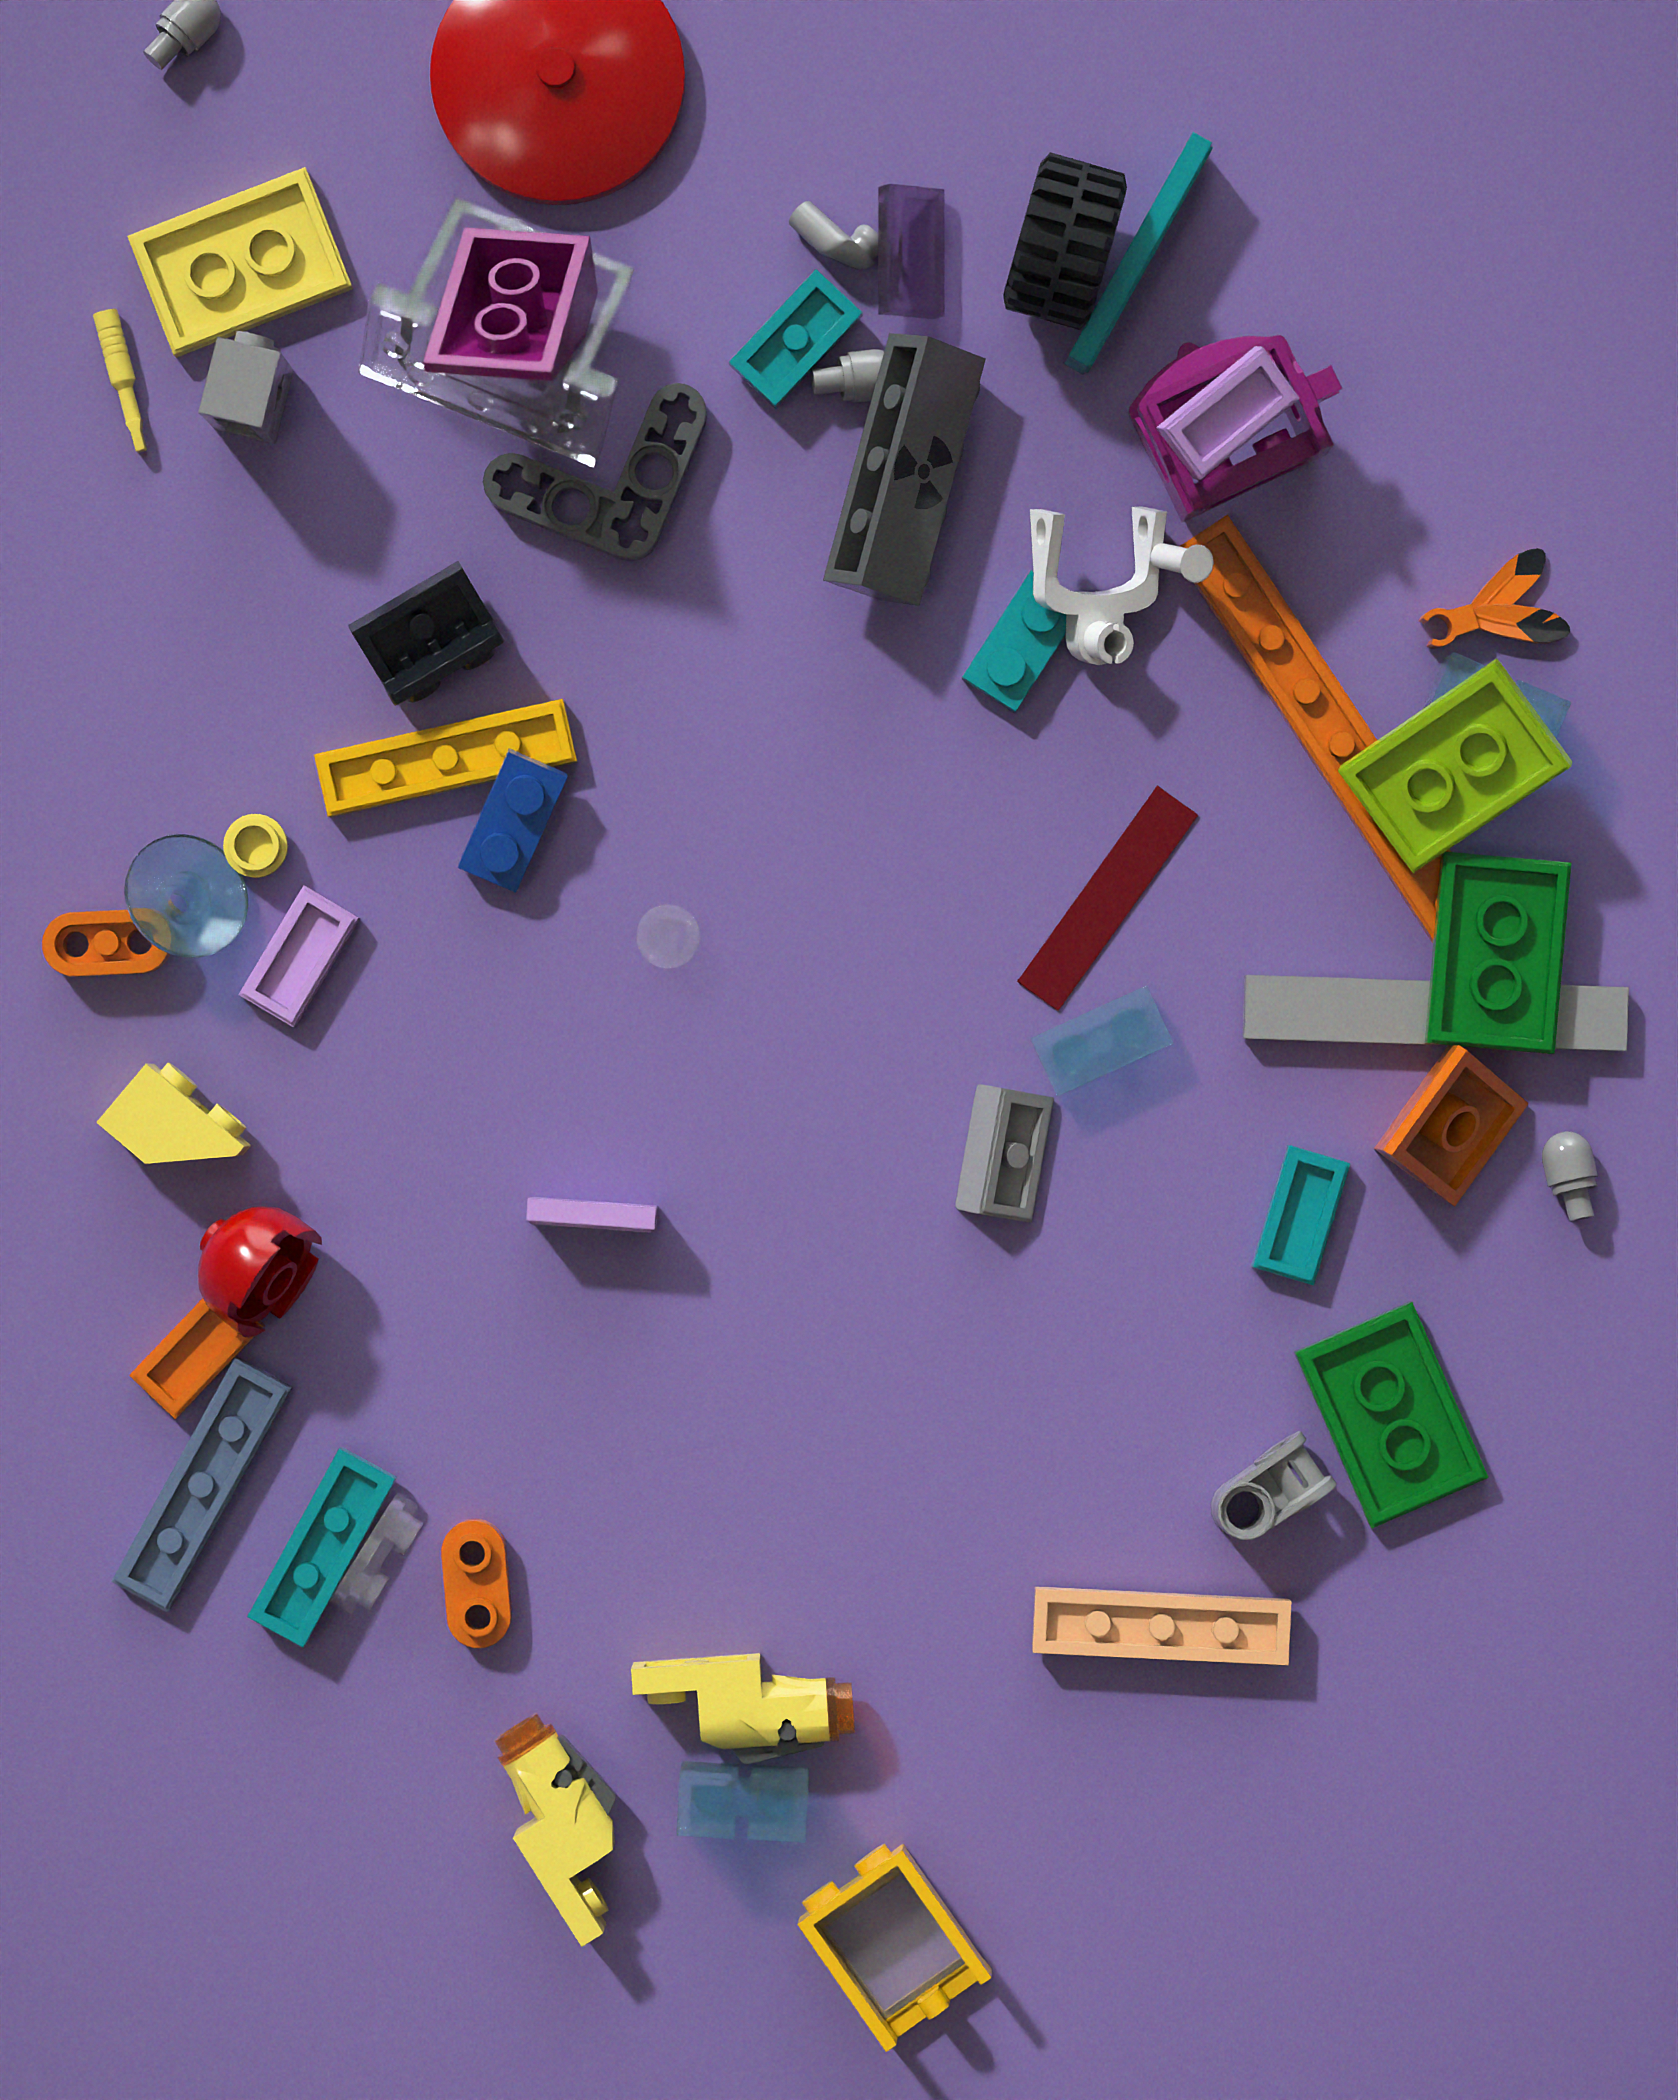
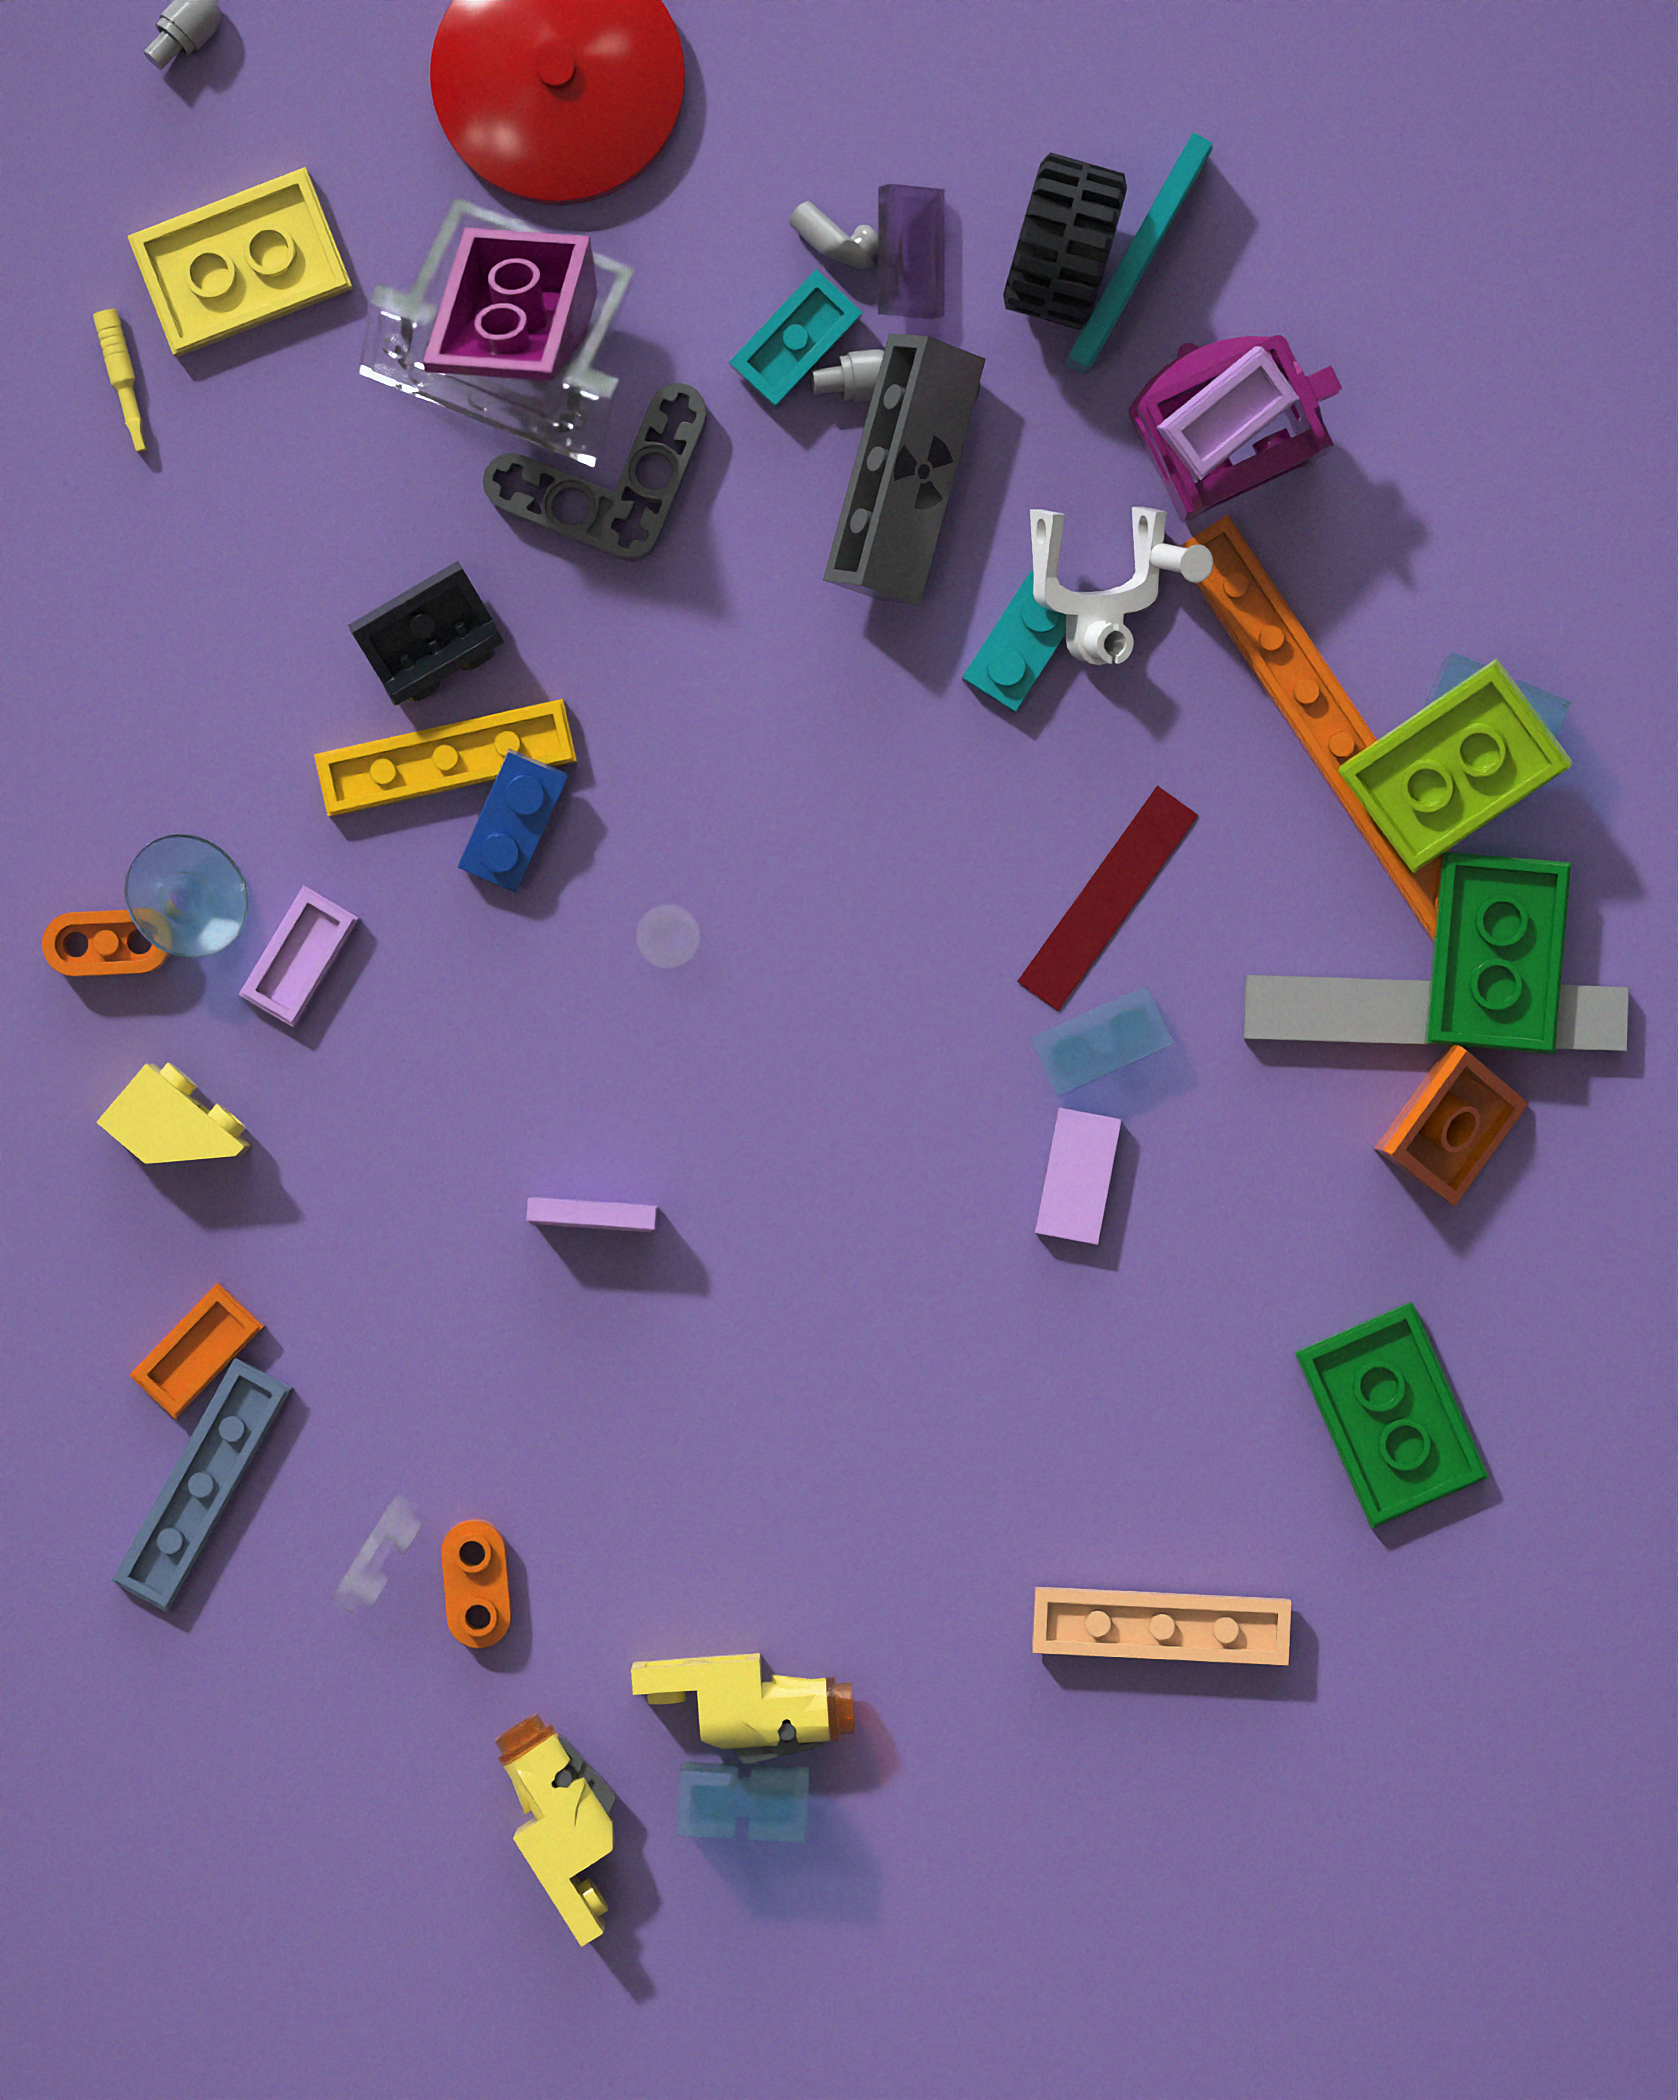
light grey brick [198,331,294,444] -> none
red cylinder [198,1206,322,1337] -> none
light yellow plate [223,814,288,878] -> none
teal plate [247,1447,397,1647] -> none
window [797,1843,992,2052] -> none
light grey slope [955,1084,1054,1223] -> none
light grey piece [1211,1431,1337,1540] -> none
teal tile [1251,1145,1351,1285] -> none
orange piece [1418,548,1570,649] -> none
light grey cylinder [1542,1131,1598,1222] -> none
none -> lavender tile [1034,1107,1122,1245]

